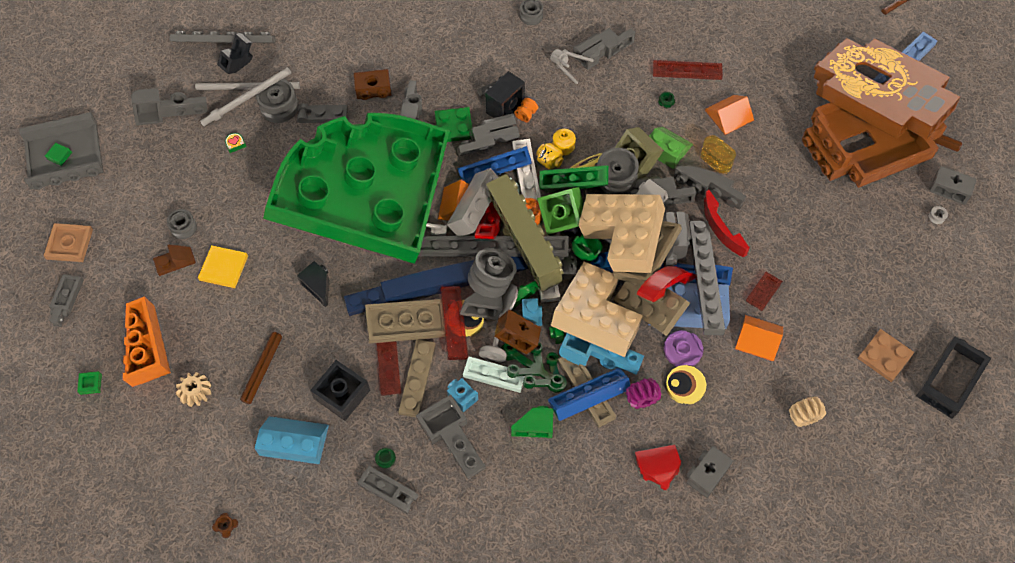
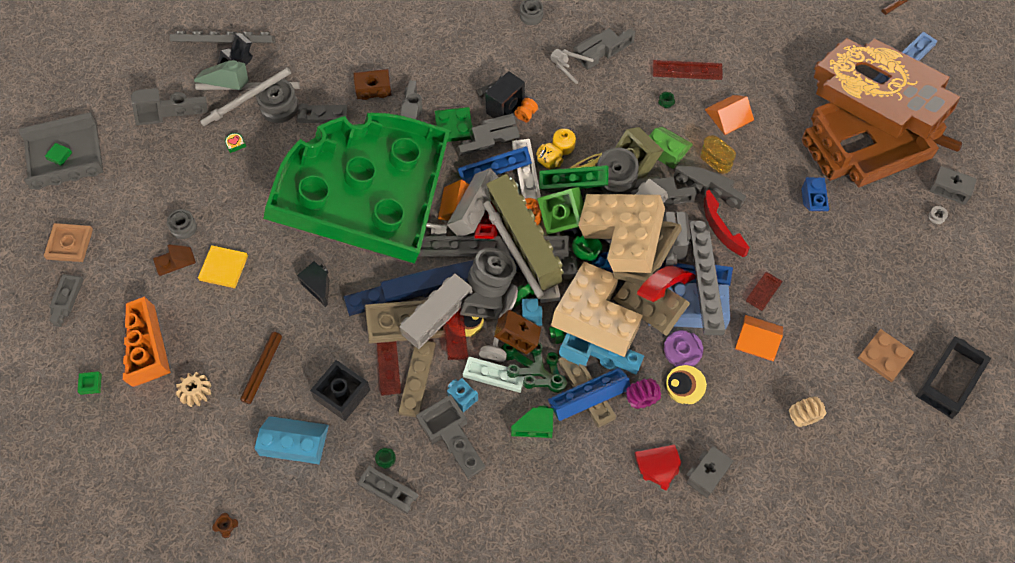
none -> sand green slope [194,60,249,90]
none -> light grey brick [400,274,473,349]
none -> light grey bar [483,201,544,299]
none -> blue slope [801,177,829,211]

